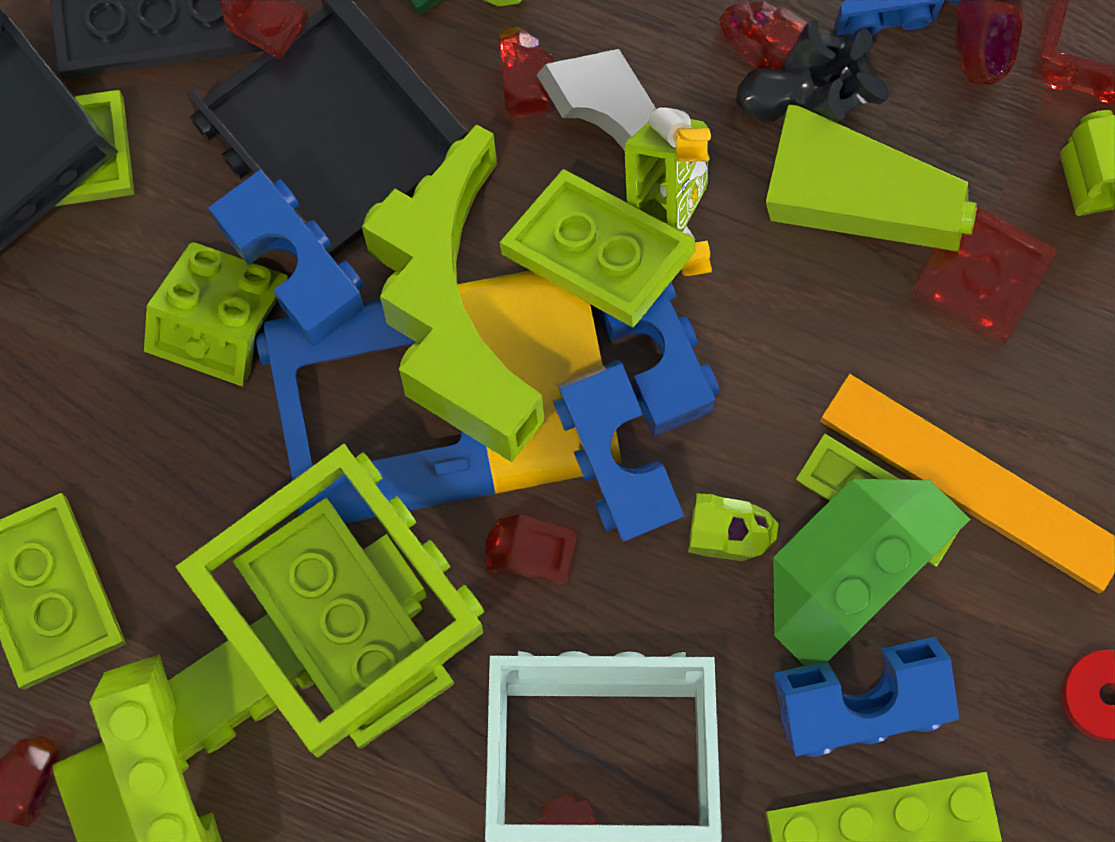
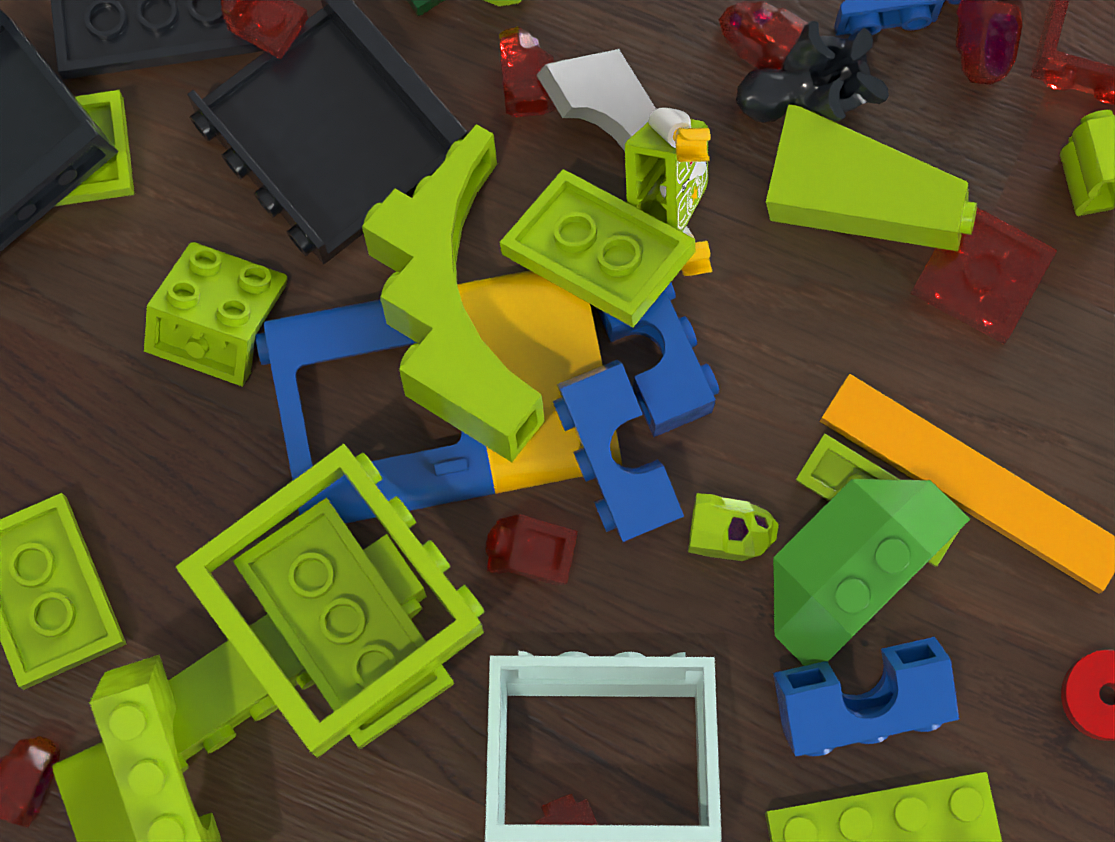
blue arch [208,169,364,347] -> none

